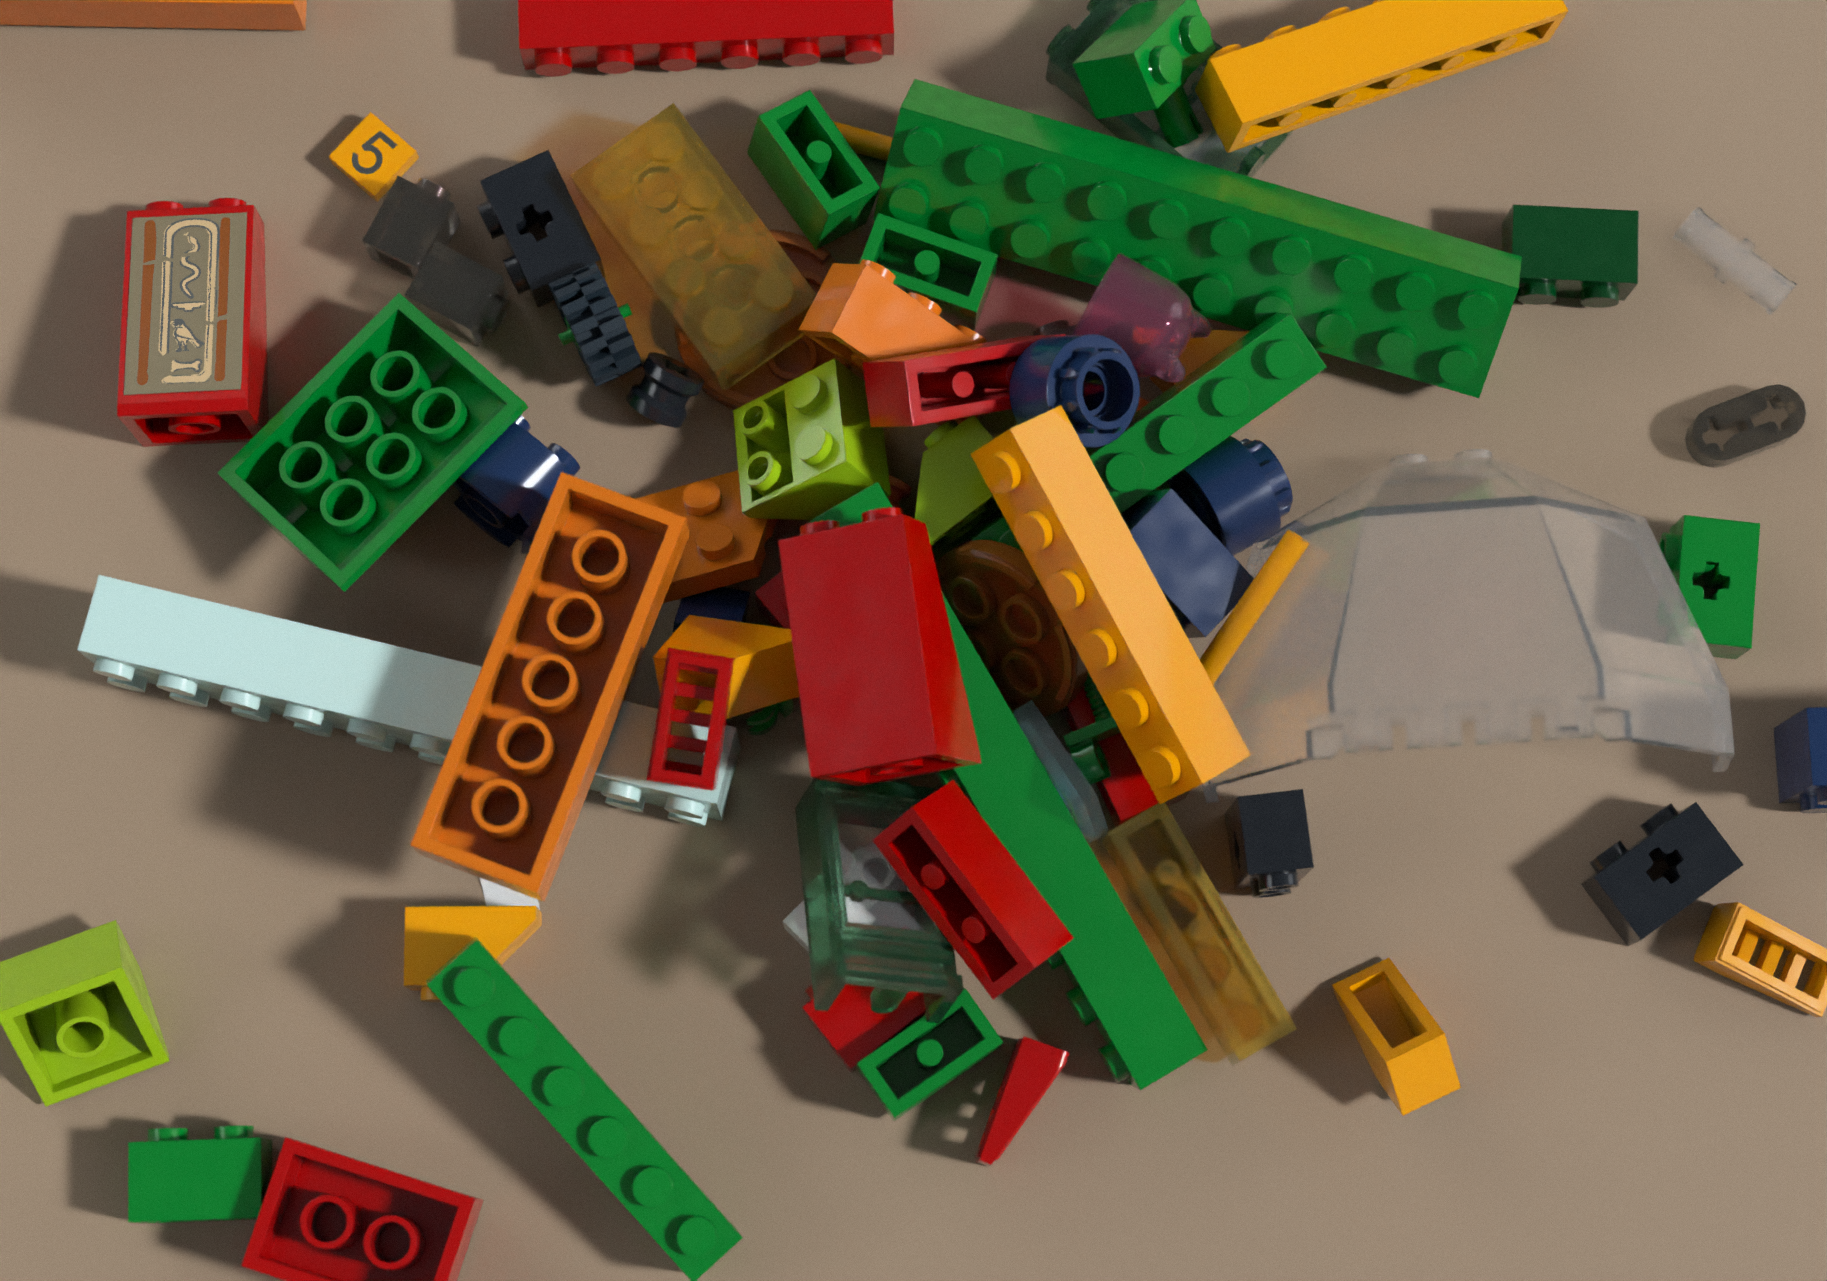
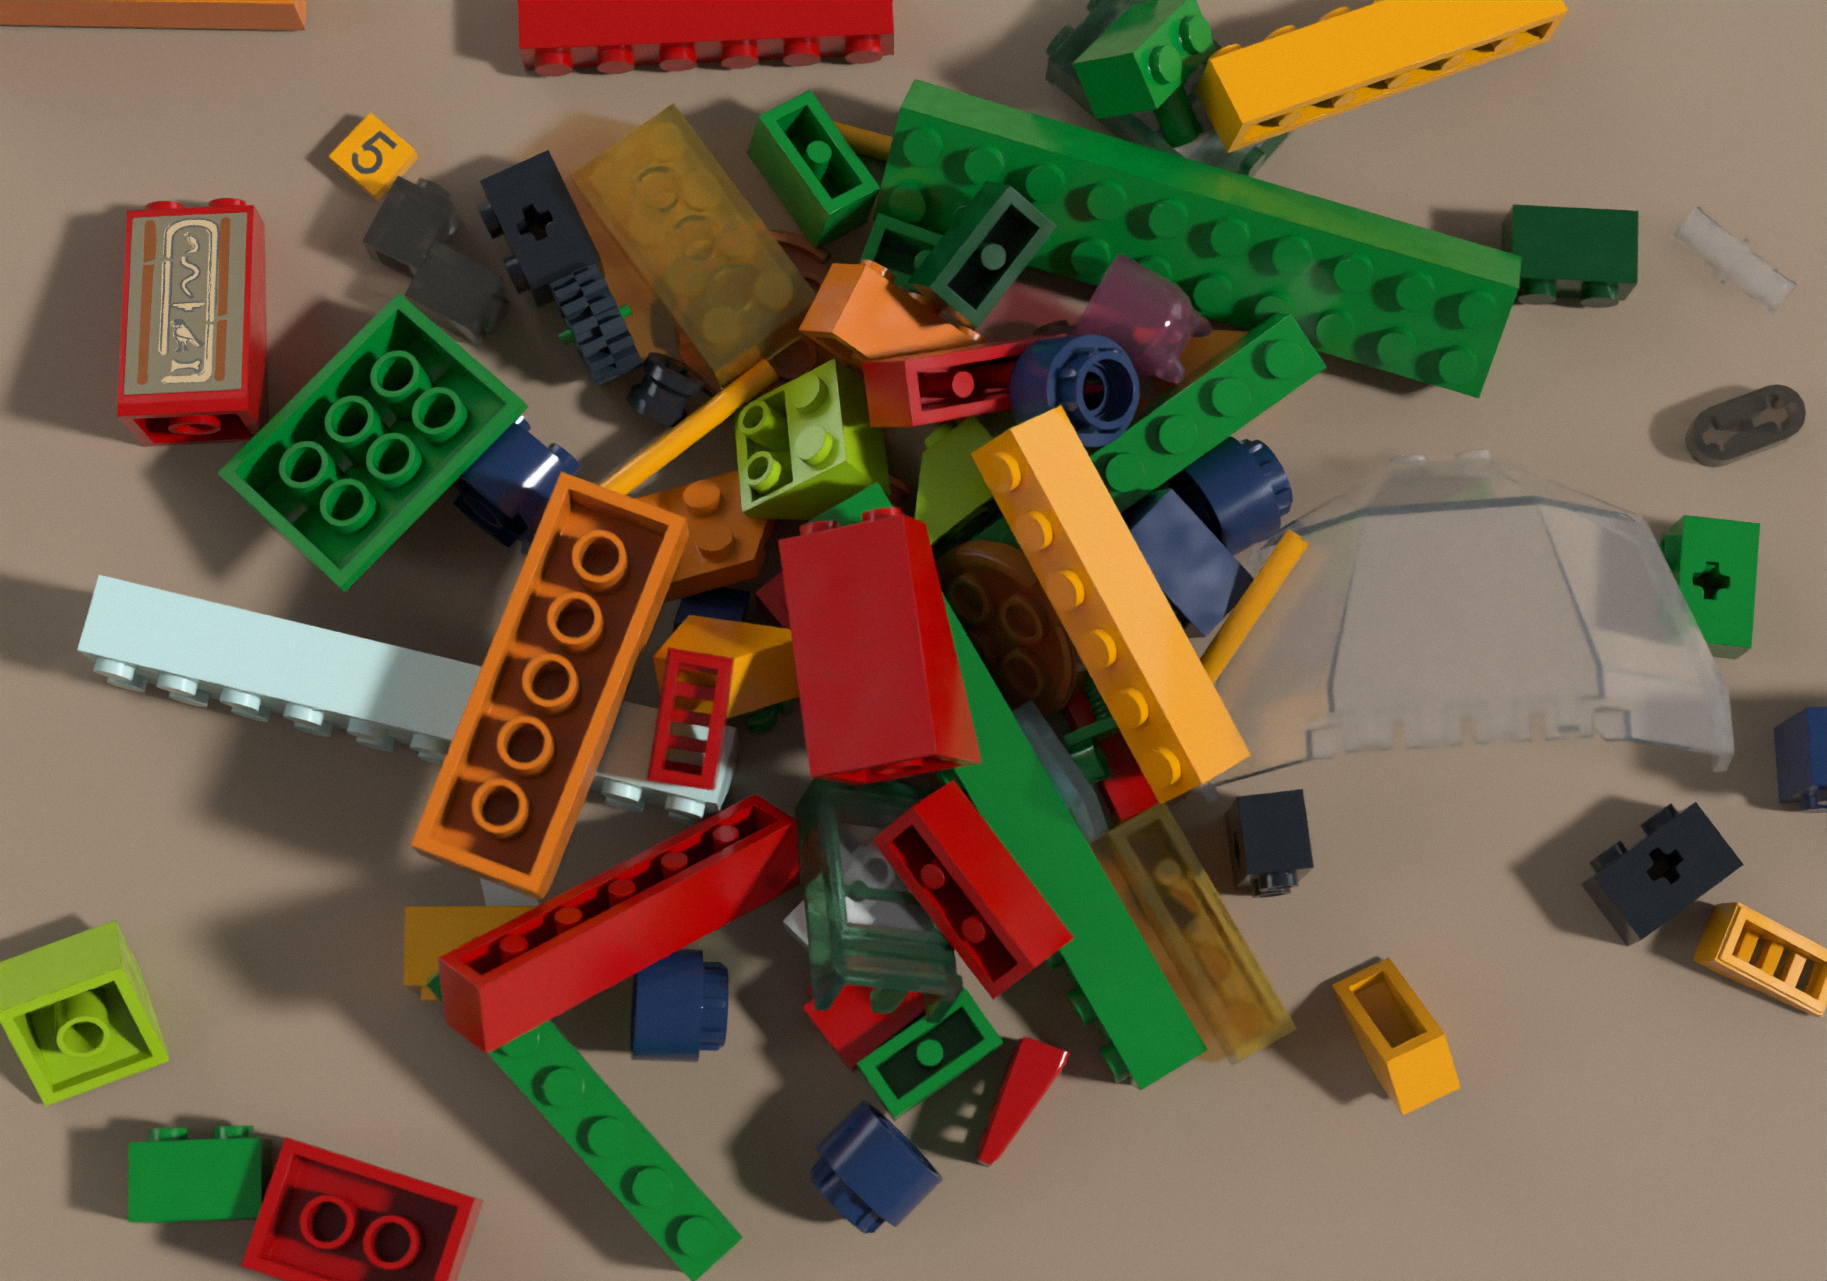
none -> red brick [438,794,800,1054]
none -> light orange piece [598,359,779,495]
none -> dark blue piece [630,949,729,1062]
none -> dark blue piece [810,1099,943,1233]
none -> dark green brick [908,181,1057,328]

